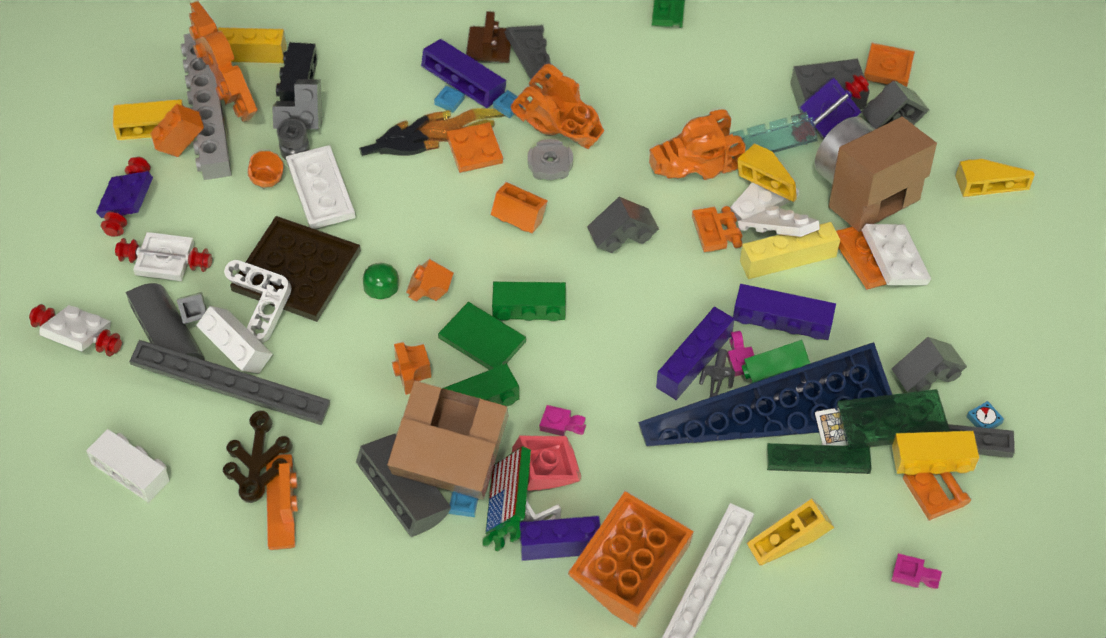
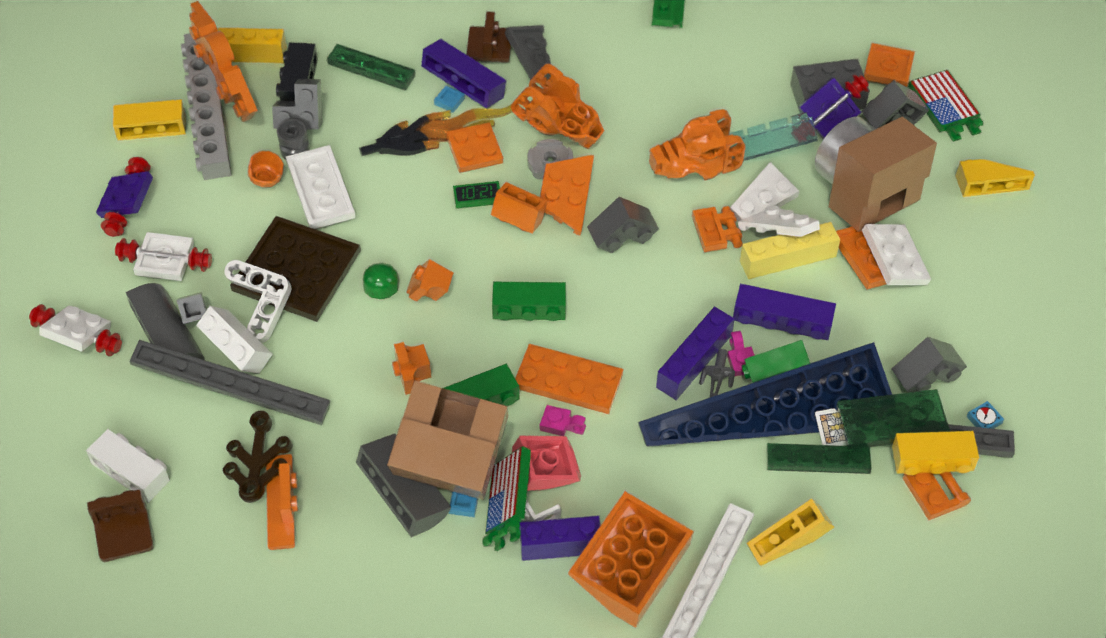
orange brick [151,104,204,157] -> none
green tile [438,302,526,370] -> none
dark azure tile [493,90,523,118] -> none
yellow slope [737,143,797,202] -> none
dark pink plate [892,553,942,589] -> none
none -> reddish brown bracket [87,489,153,562]
none -> clear green plate [327,44,416,90]
none -> tile [453,181,500,209]
none -> orange plate [515,344,624,414]
none -> orange wing [540,155,594,235]
none -> tile [908,69,984,142]

